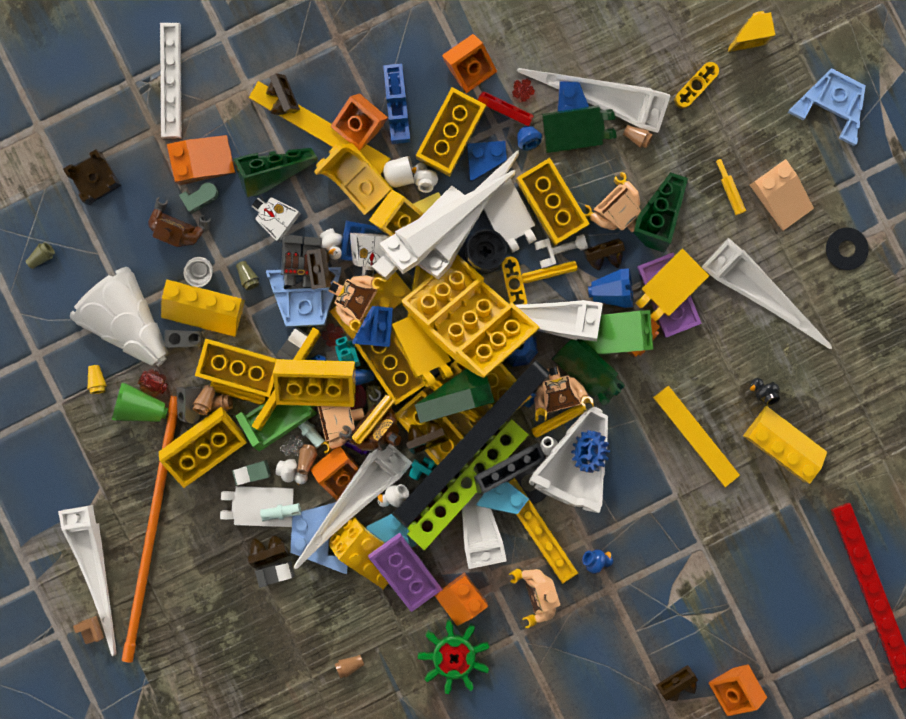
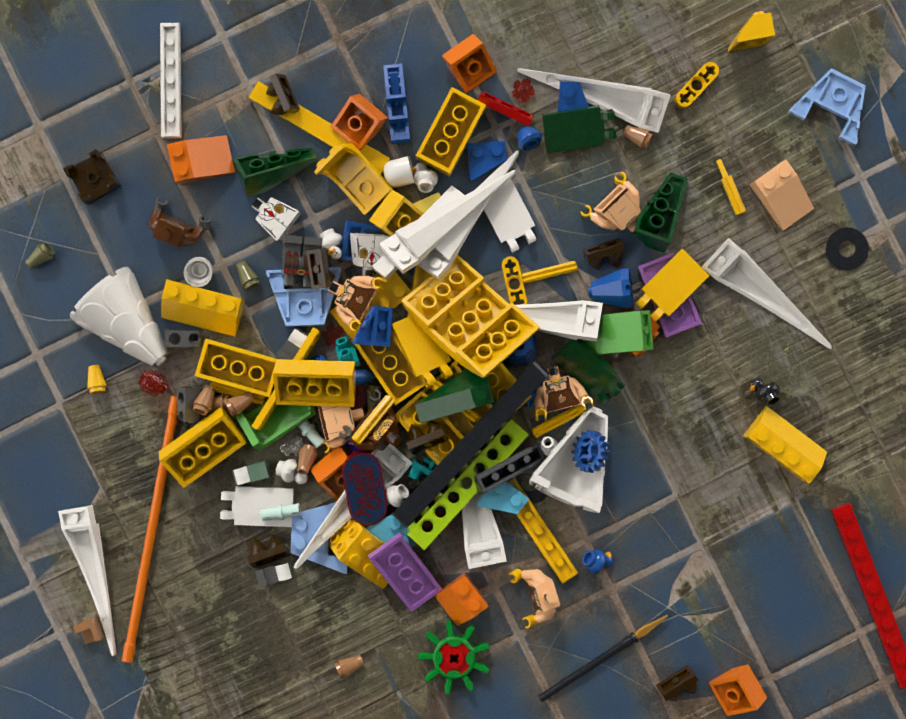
bright green cone [112,383,168,422] -> none
sand green leg [179,183,219,214] -> none
black wheel [464,229,507,274] -> none
yellow brick [515,158,590,246] -> none
white bar [534,234,588,268] -> none
yellow tile [653,386,740,487] -> none
none -> medium nougat cone [224,391,255,417]
none -> tile [342,451,388,526]
none -> black piece [538,615,668,702]

